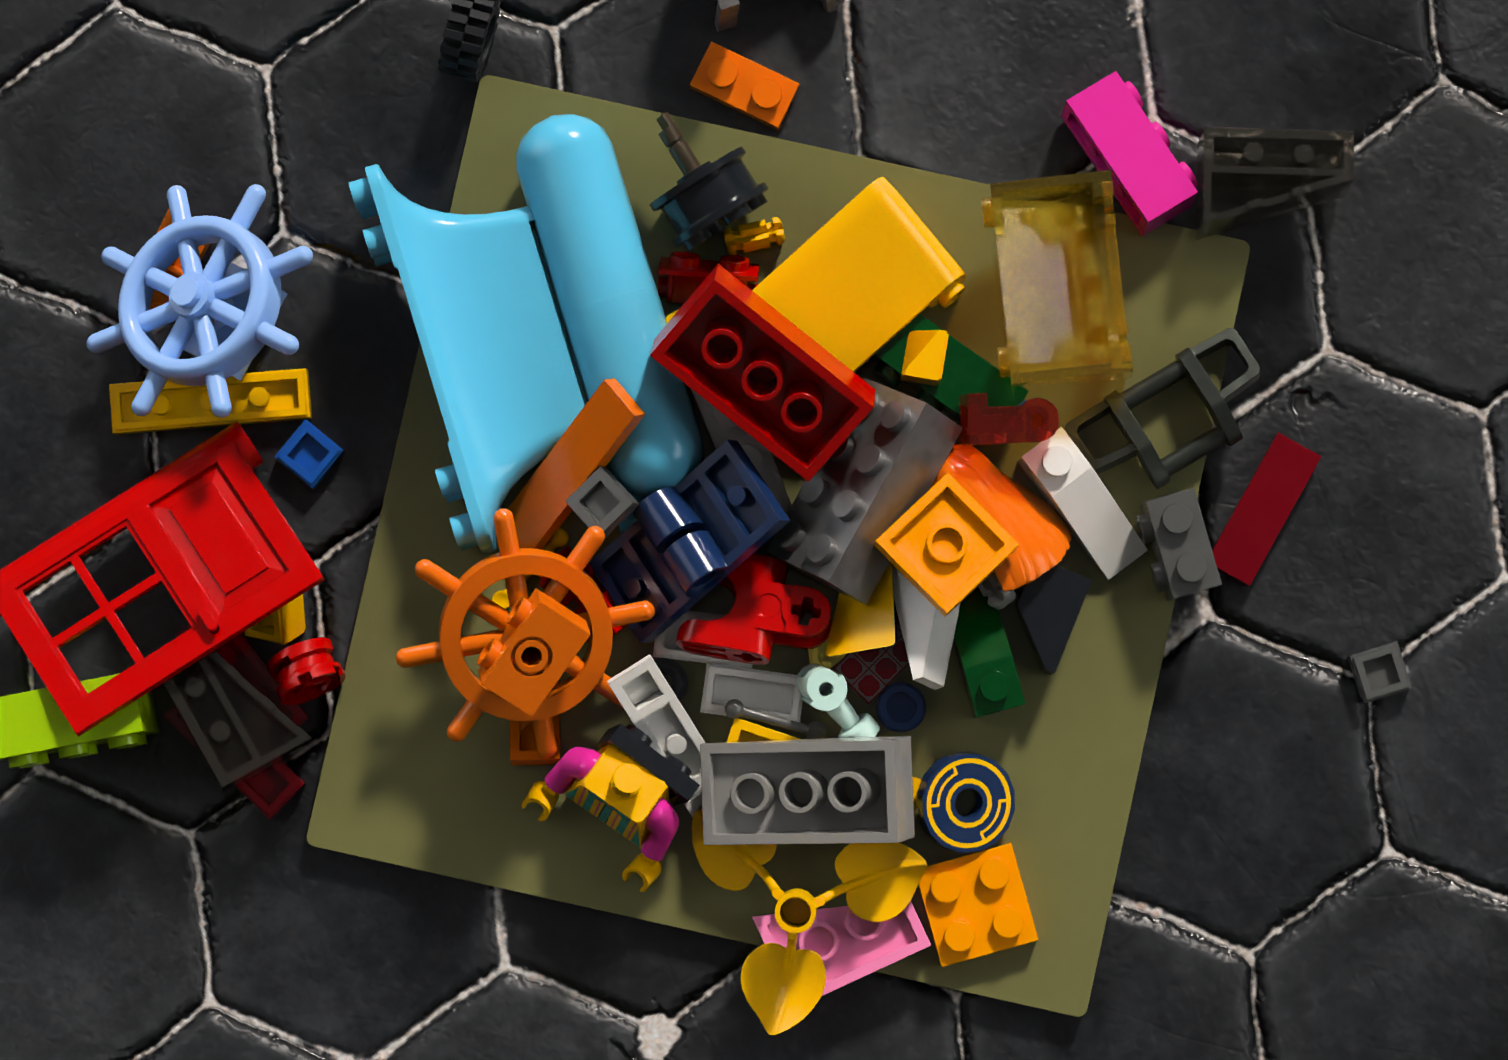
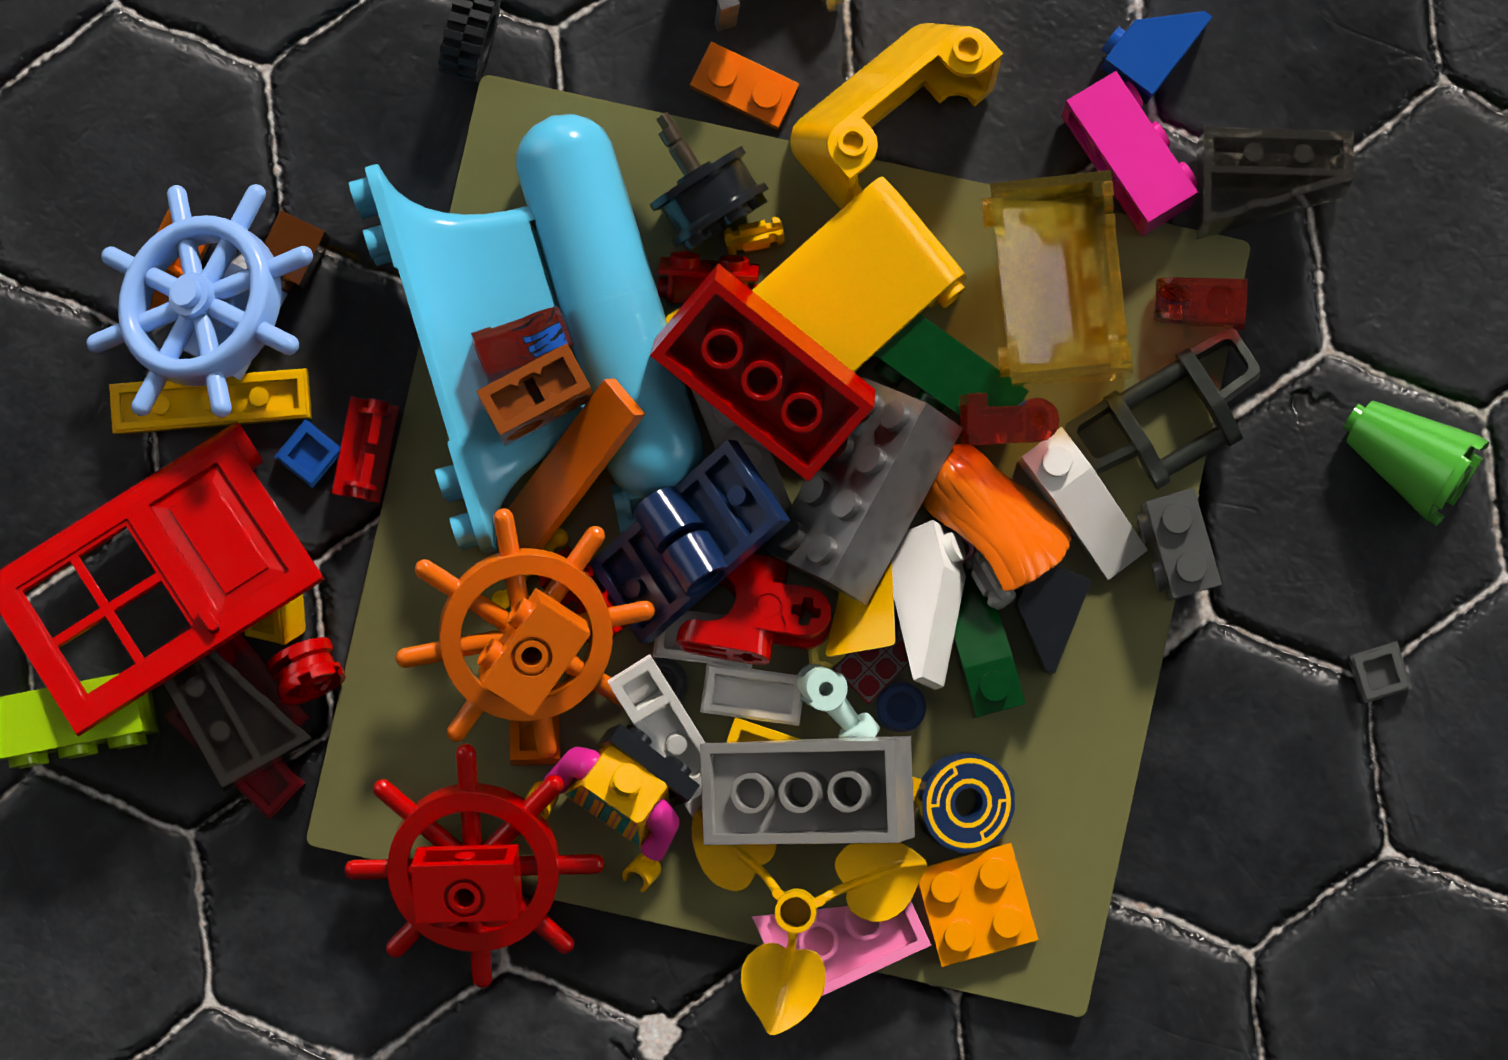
dark grey tile [565,466,639,538] -> none
dark grey hinge [725,699,826,739] -> none
light orange plate [874,473,1019,617] -> none
yellow slope [900,330,949,386] -> none
dark red tile [1212,432,1322,587] -> none
none -> reddish brown brick [264,210,331,293]
none -> red hinge [331,396,399,504]
none -> red piece [344,743,605,988]
none -> clear red leg [471,307,574,383]
none -> dark orange brick [476,343,593,446]
none -> yellow windscreen [790,23,1003,209]
none -> blue slope [1101,11,1212,103]
none -> clear red leg [1153,277,1248,330]
none -> bright green cone [1343,400,1489,526]

